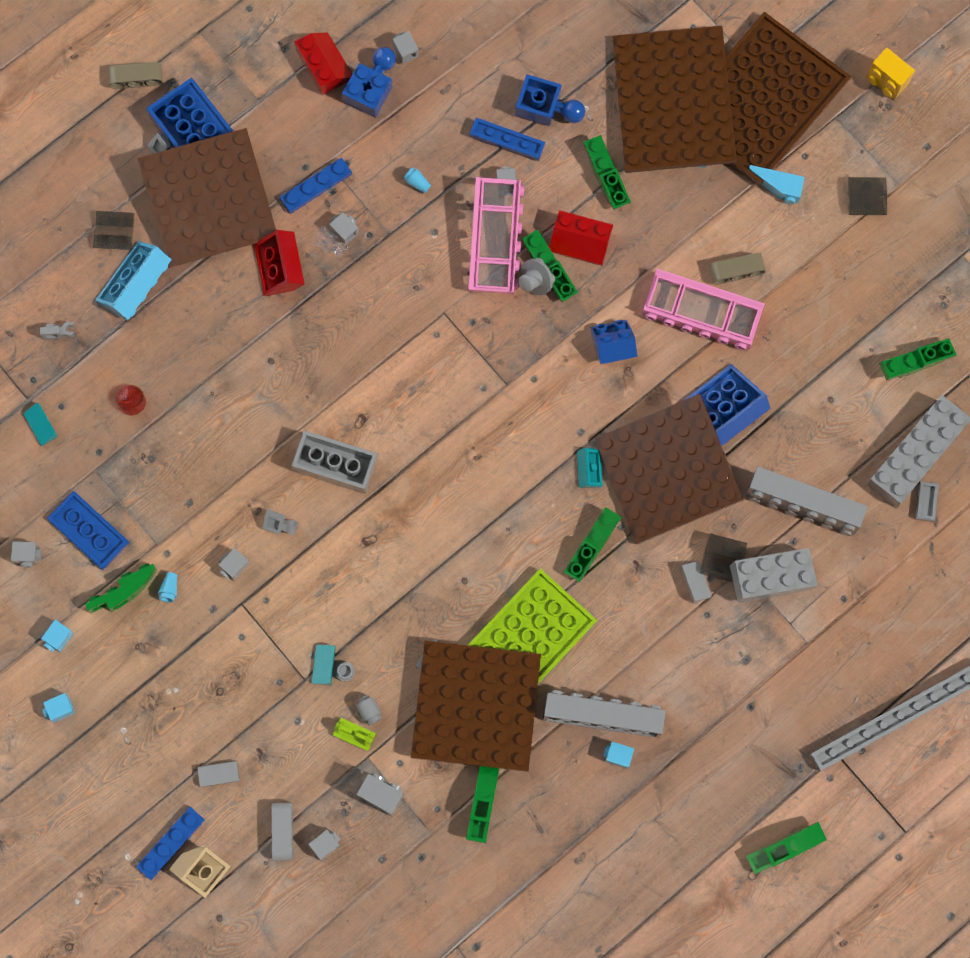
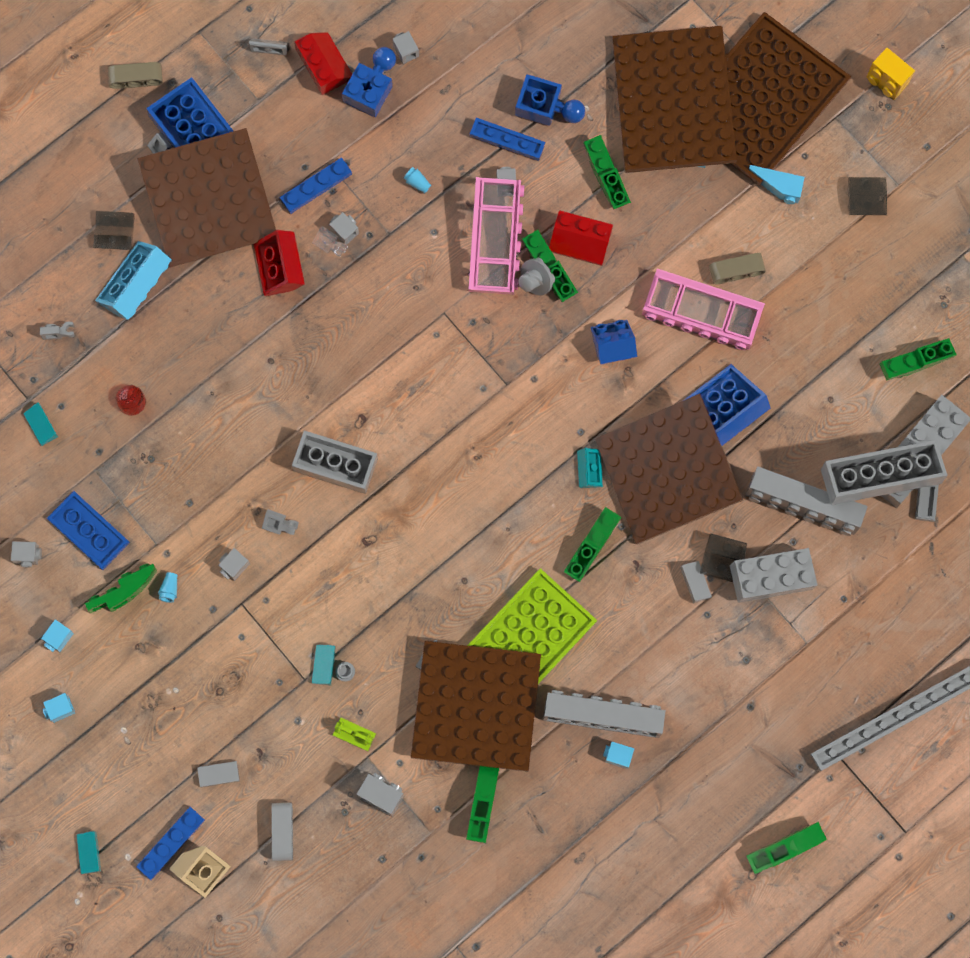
light grey brick [308,830,340,861] -> none
light grey brick [356,695,382,726] -> none
none -> teal slope [77,831,101,875]
none -> light grey slope [249,39,288,55]
none -> light grey brick [821,440,947,505]

